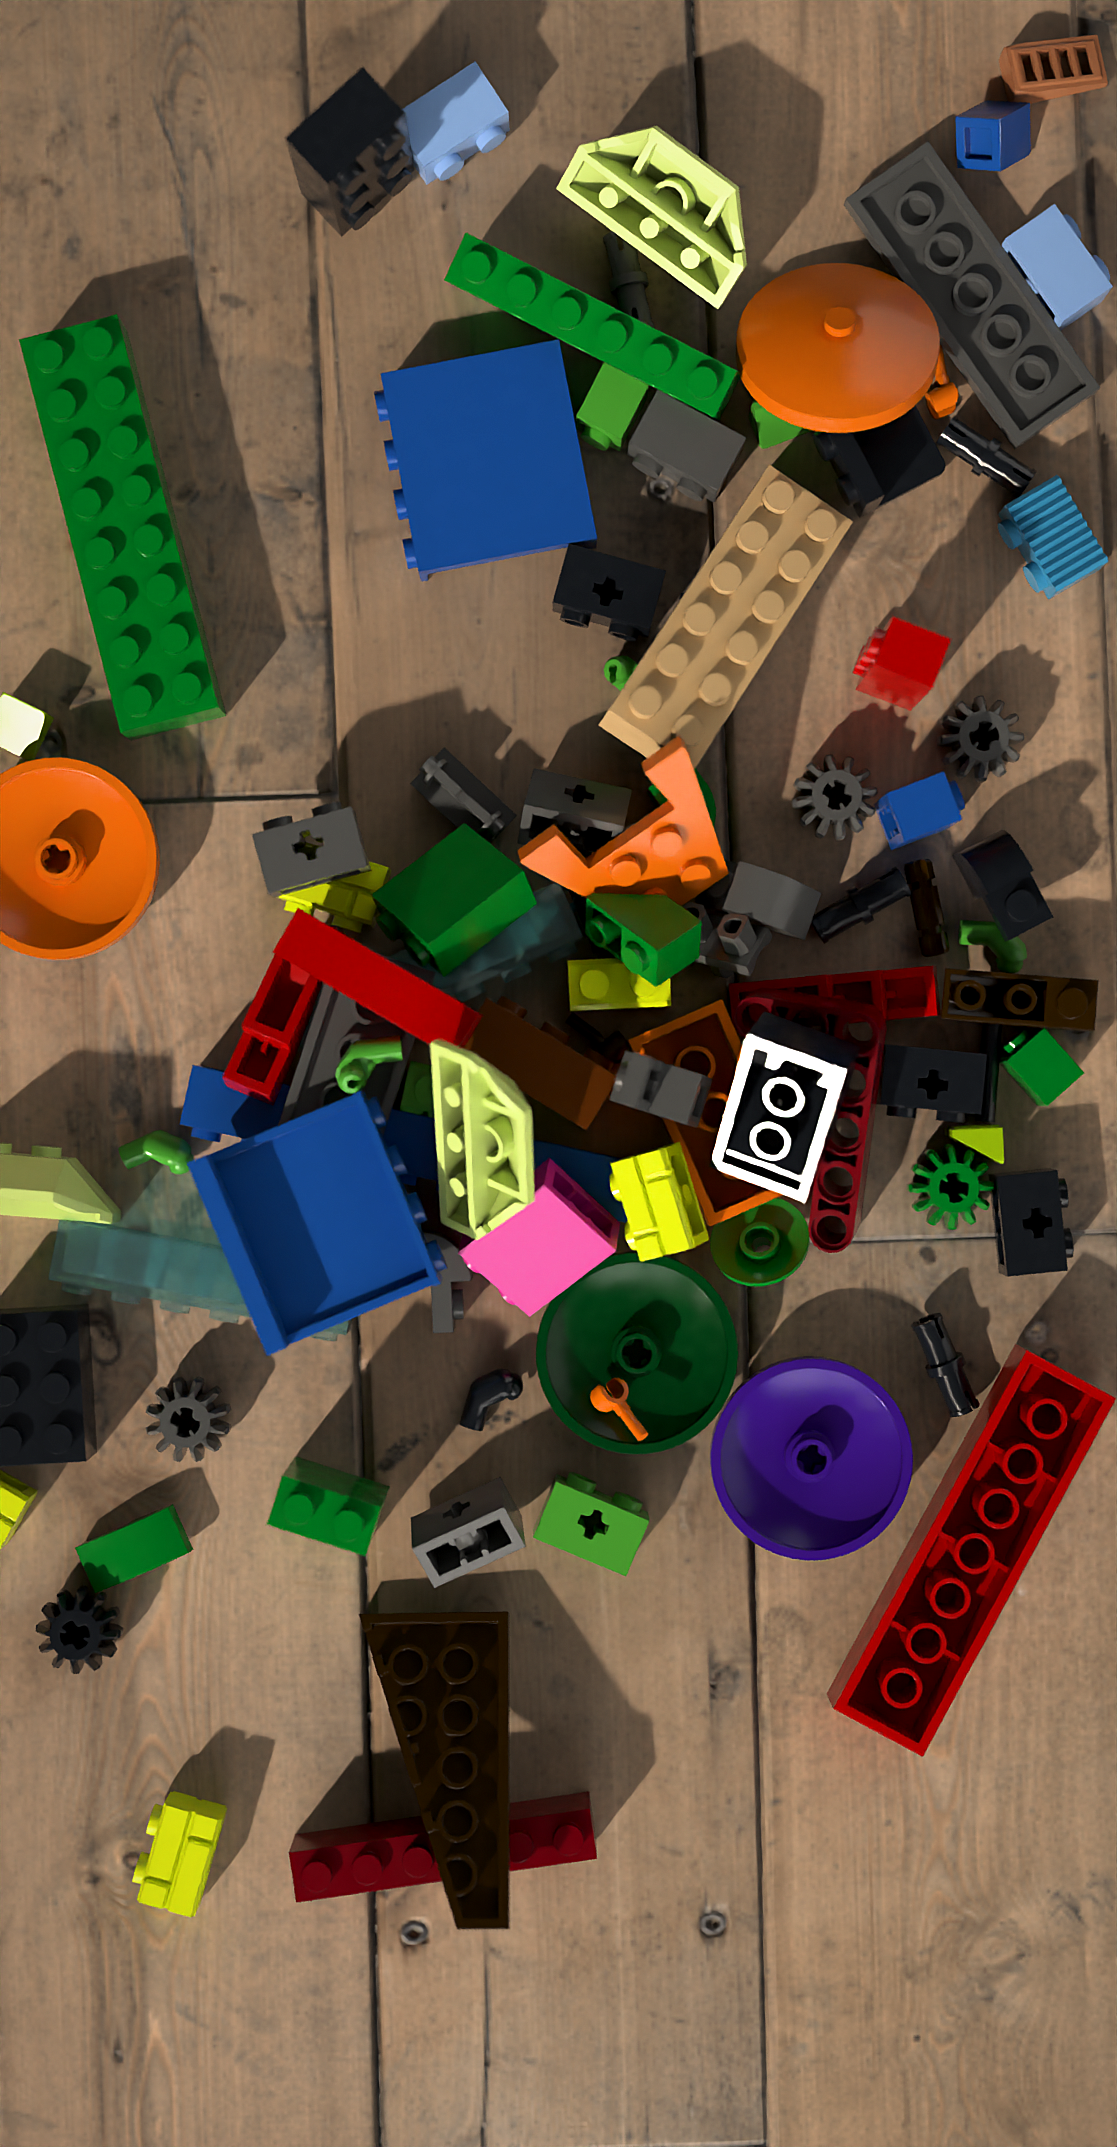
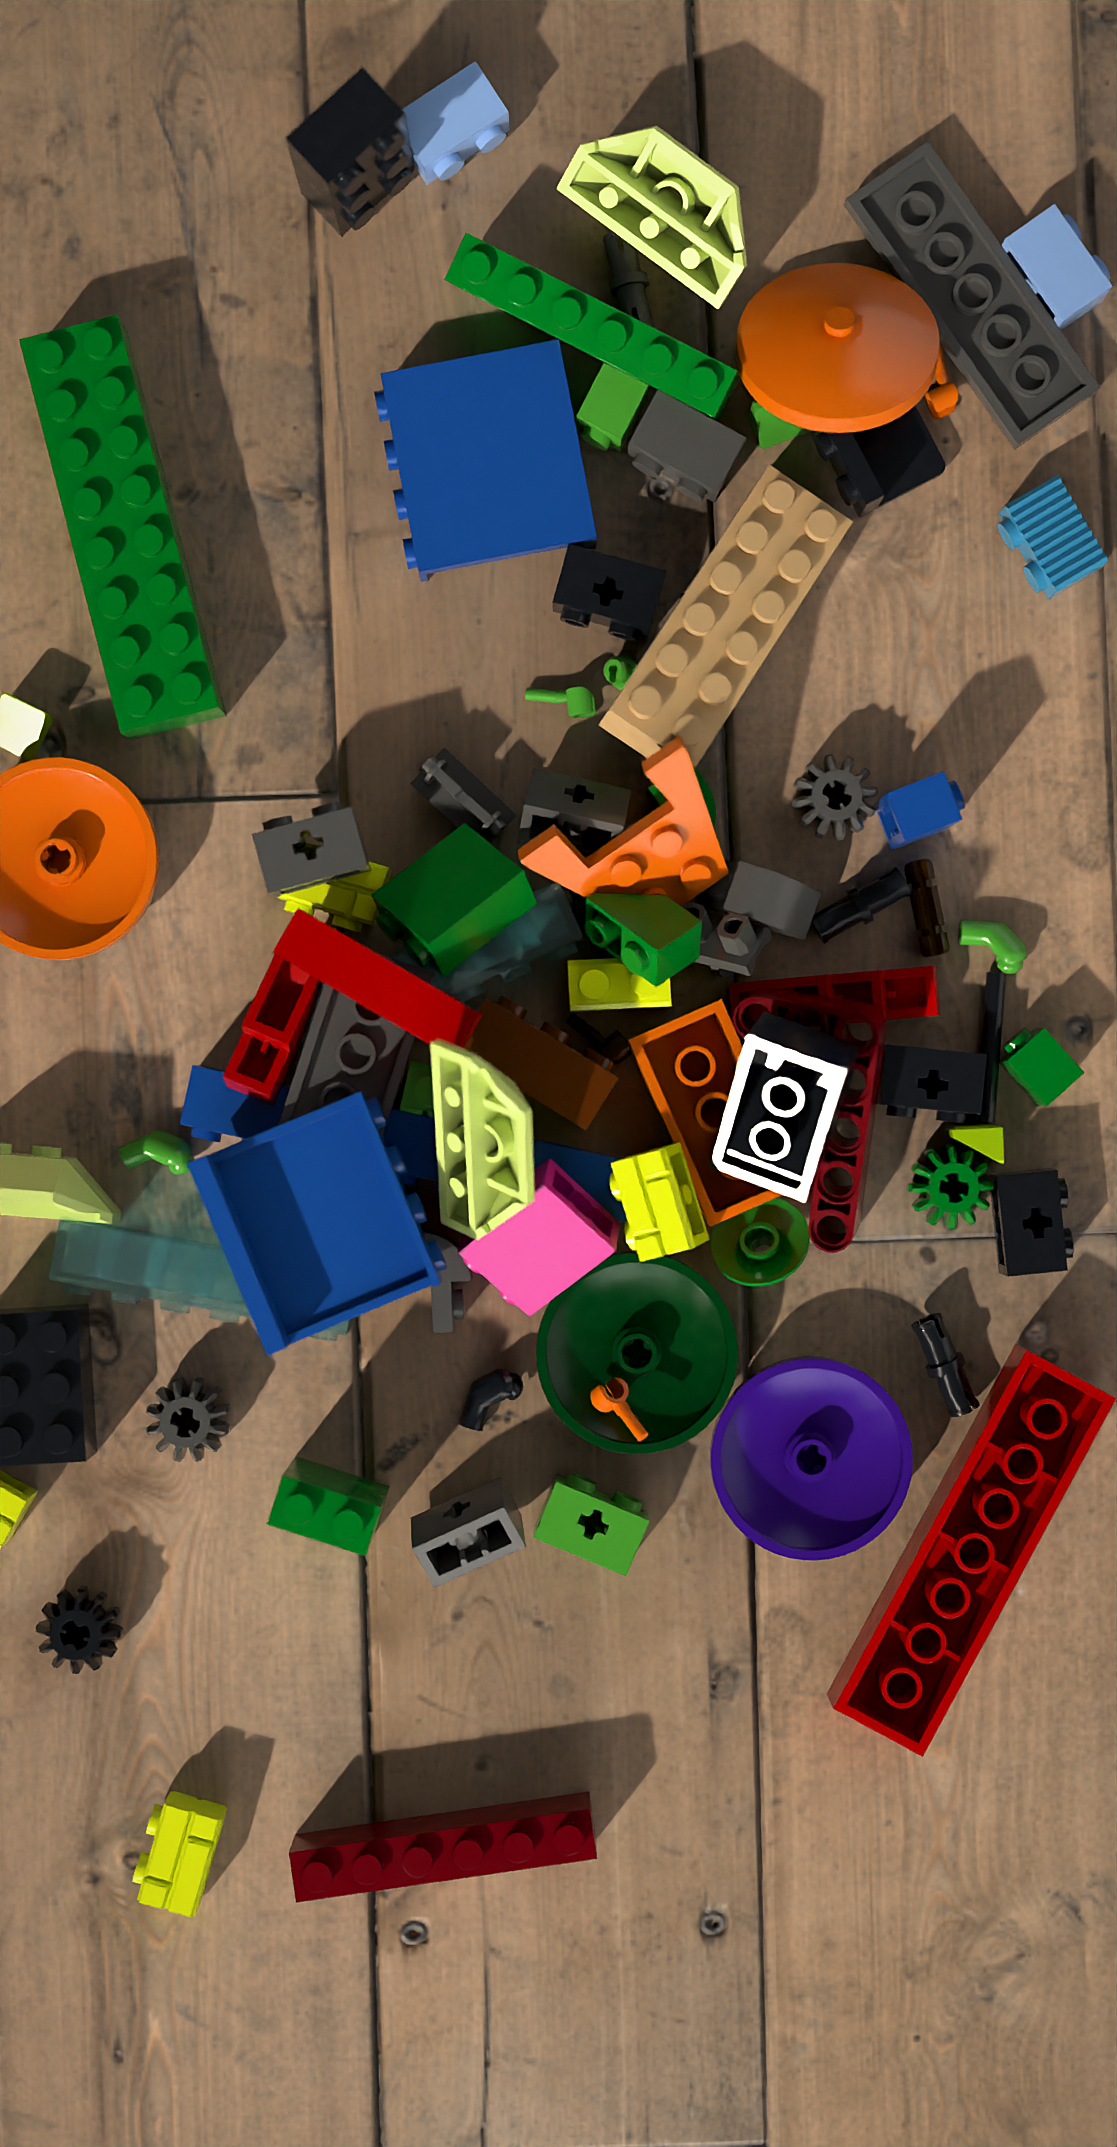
green slope [75,1504,193,1593] -> none
bright green arm [335,1035,403,1094] -> none
dark brown wing [359,1611,510,1930] -> none
dark grey brick [610,1051,713,1128] -> none
red brick [852,616,951,711] -> none
black pin [936,415,1037,498] -> none
dark grey gear [936,696,1024,783] -> none
dark brown slope [941,968,1099,1032] -> none
black brick [953,830,1053,942] -> none
blue panel [955,100,1031,171] -> none
nougat slope [998,35,1108,104] -> none
none -> bright green hand [525,686,596,718]

